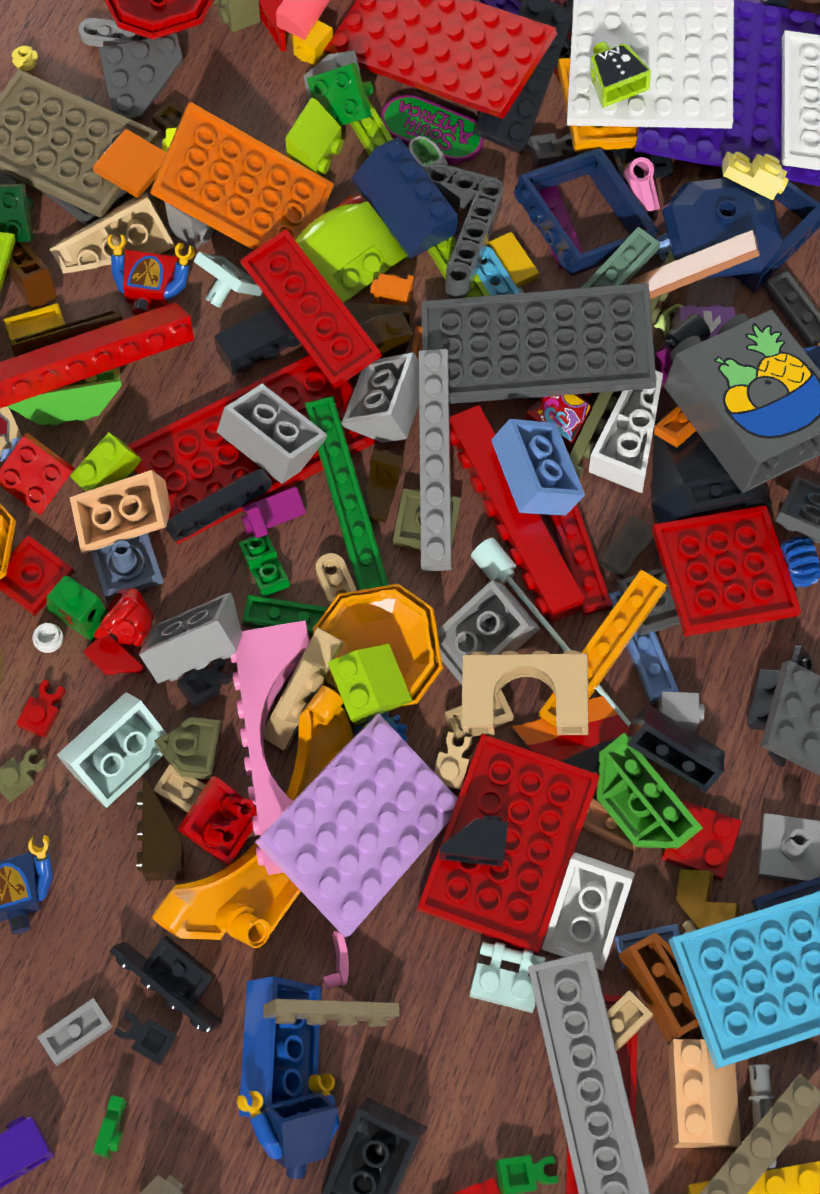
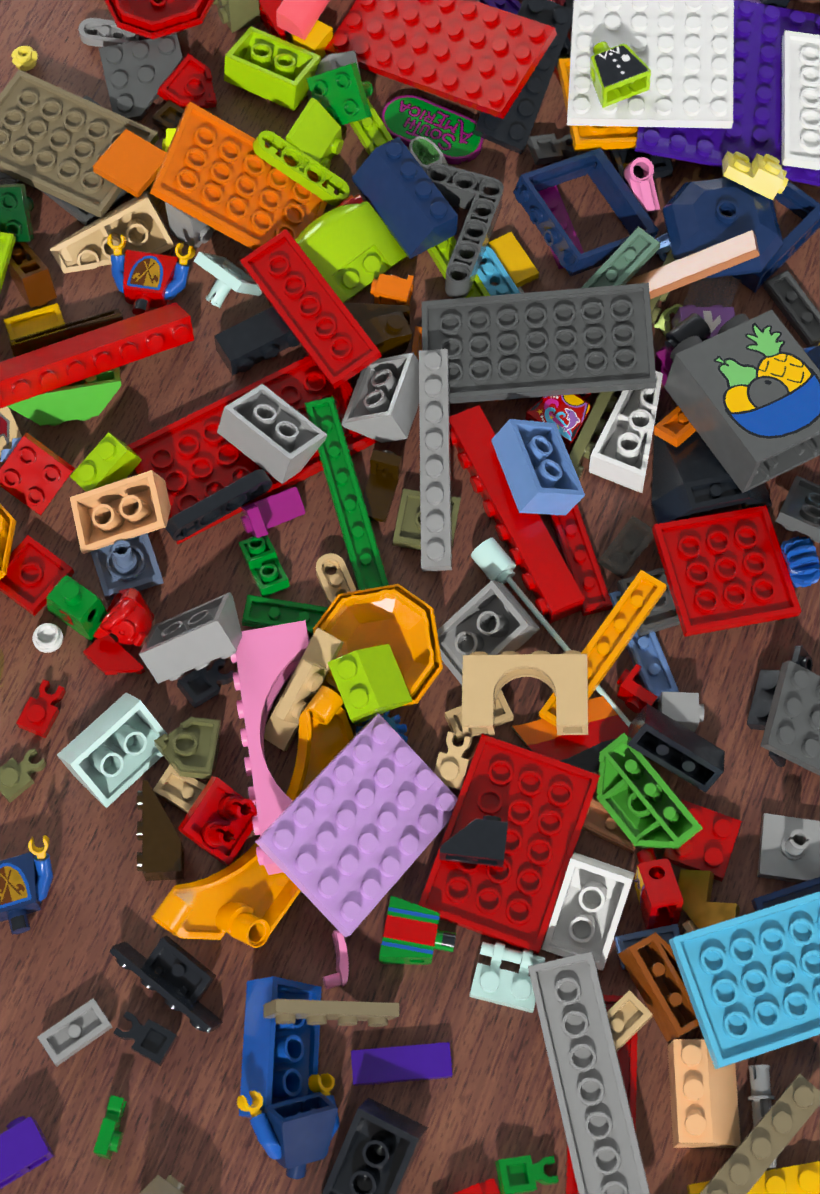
none -> red plate [157,54,217,109]
none -> lime slope [224,26,321,111]
none -> lime beam [253,130,350,206]
none -> dark purple tile [351,1042,453,1086]
none -> torso [379,896,457,965]
none -> red bracket [617,663,658,714]
none -> red torso [634,848,684,930]

